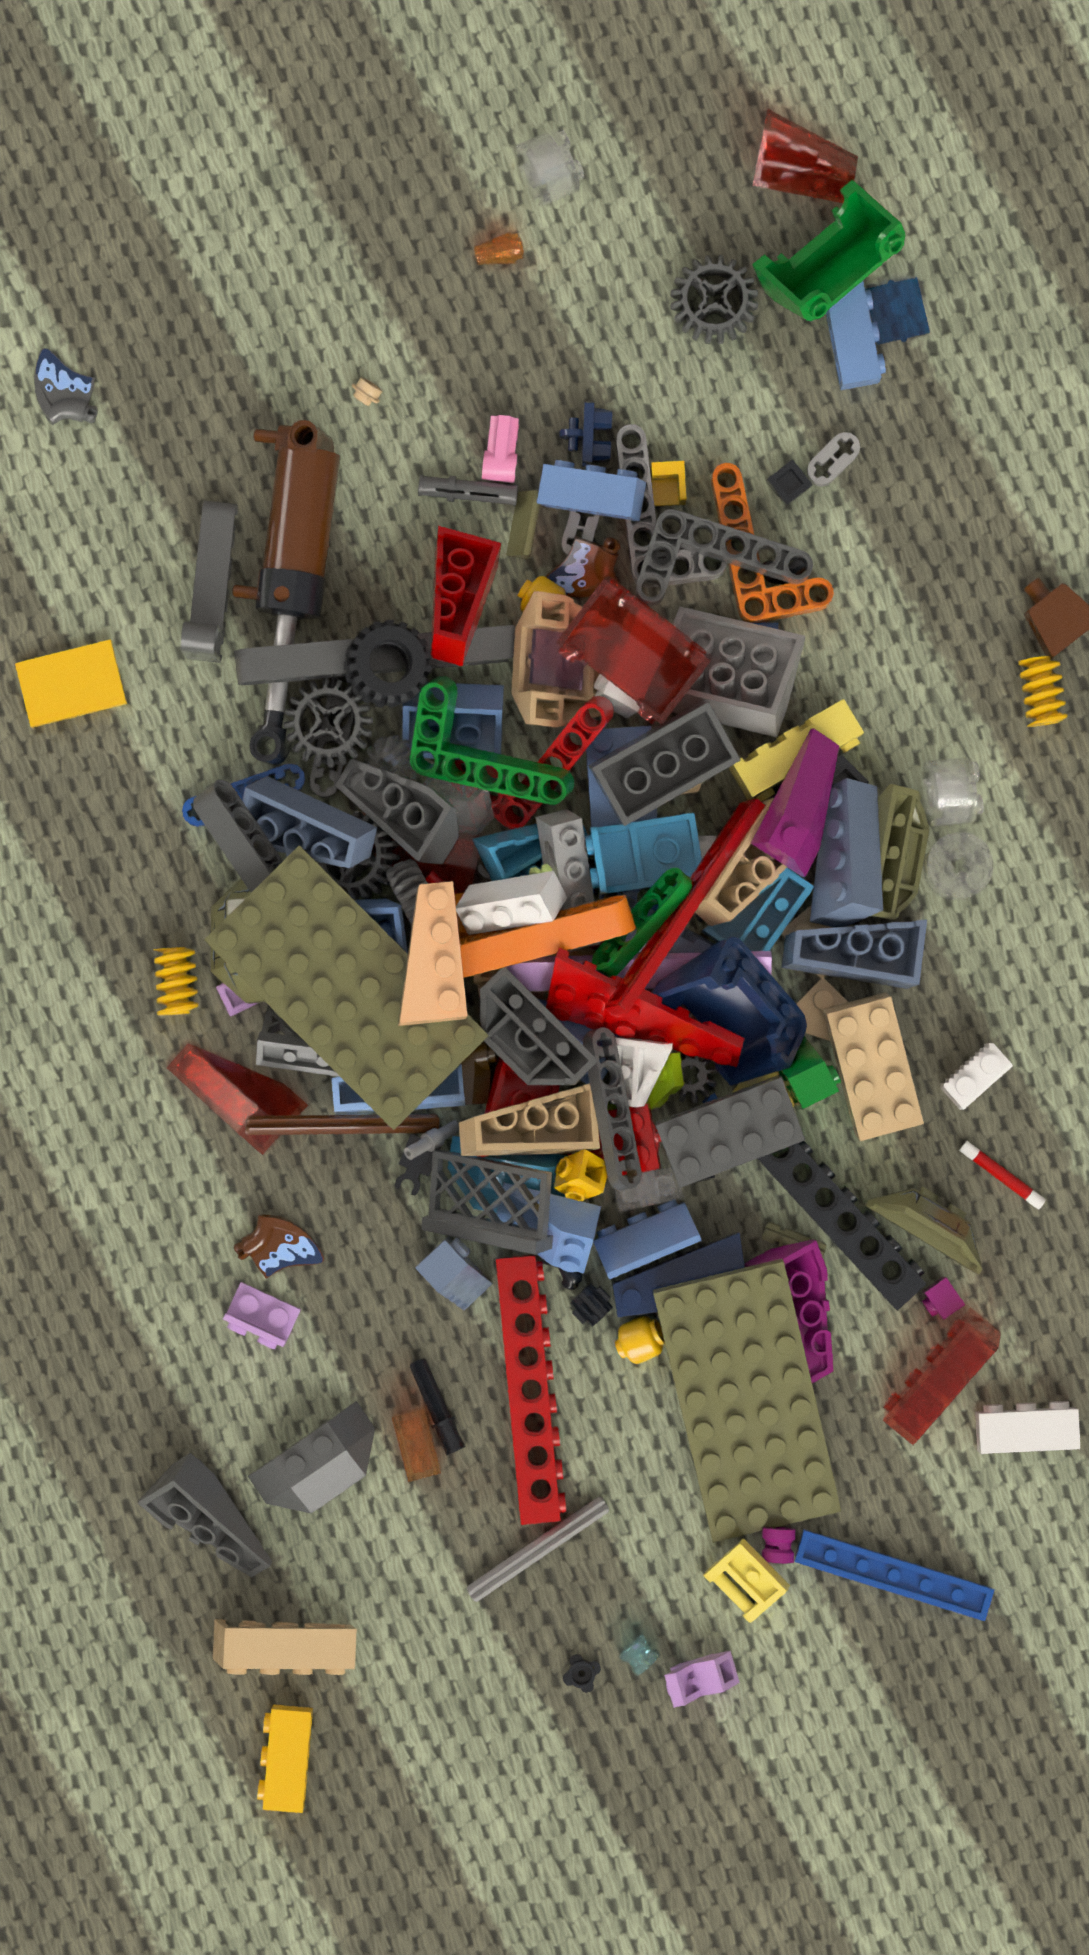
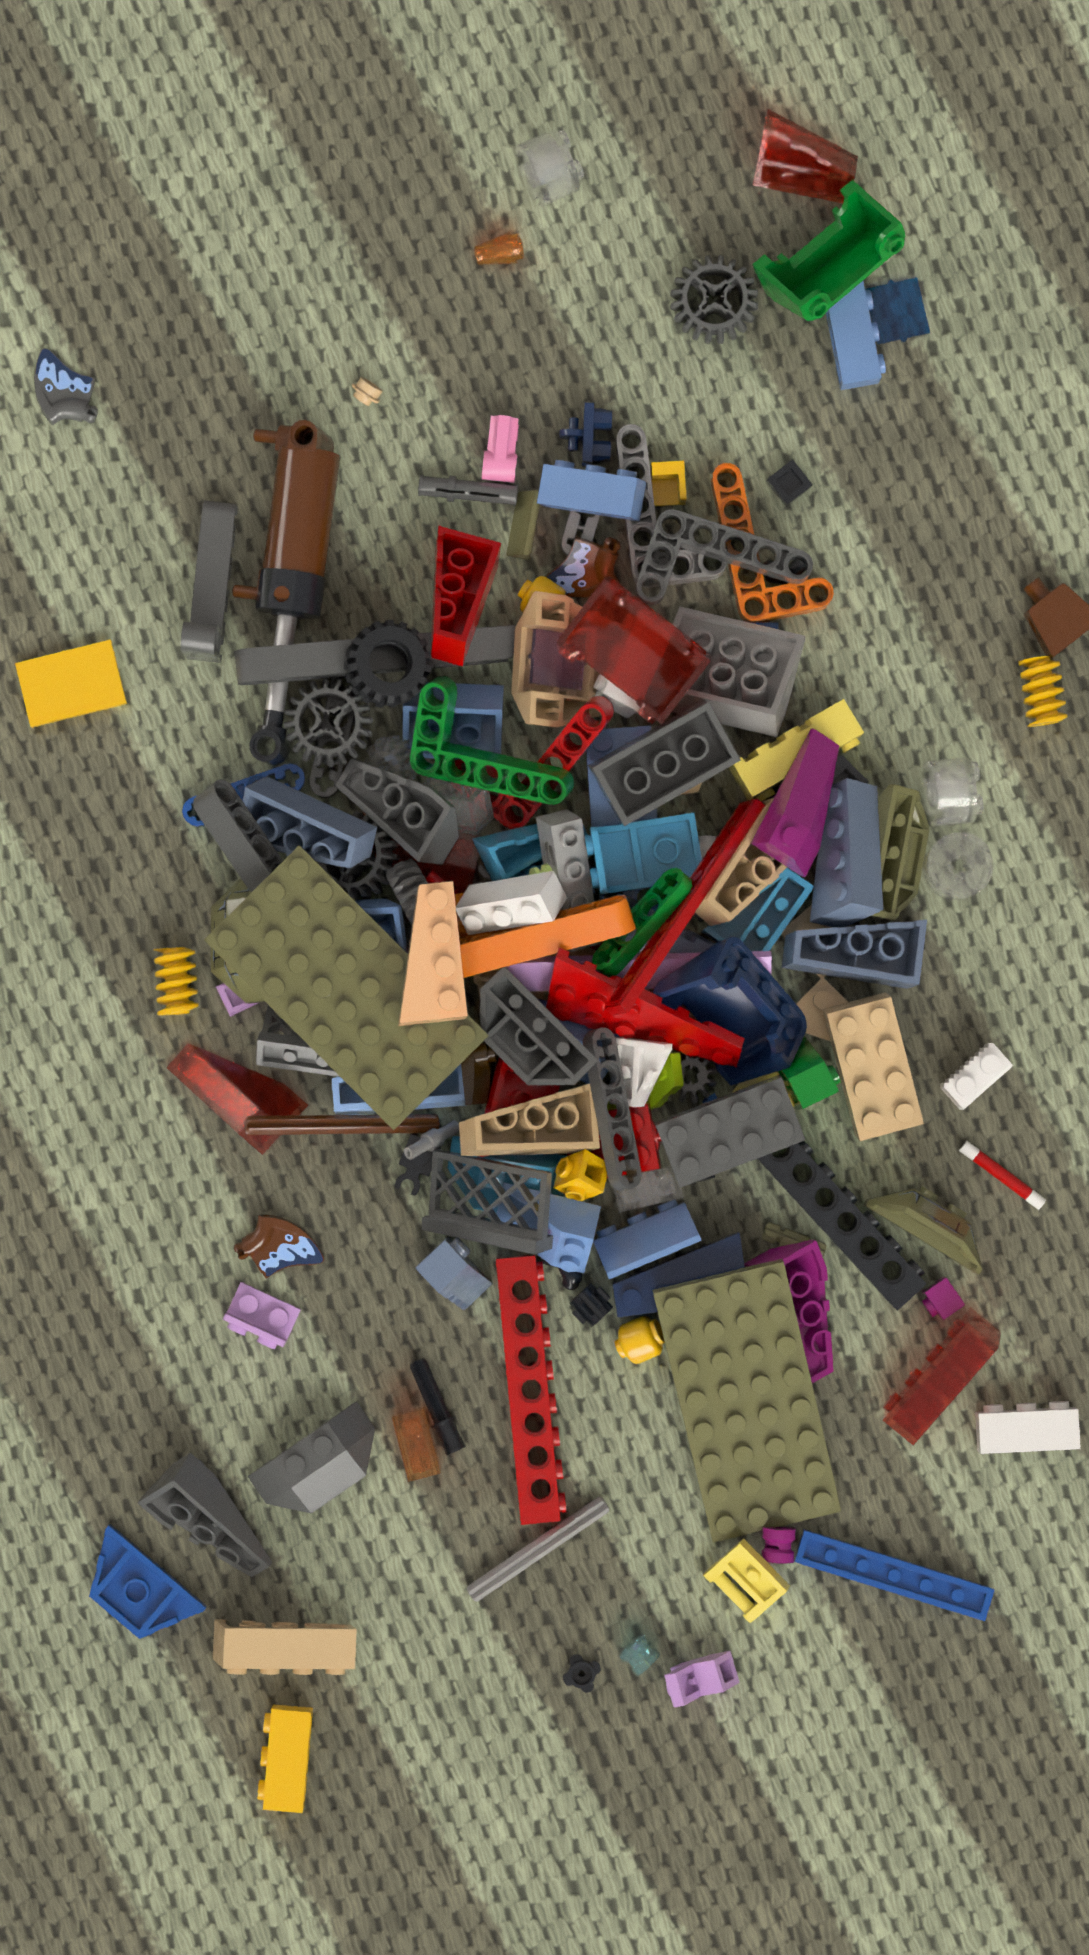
light grey beam [807,432,860,487] -> none
none -> blue wing [89,1524,207,1639]

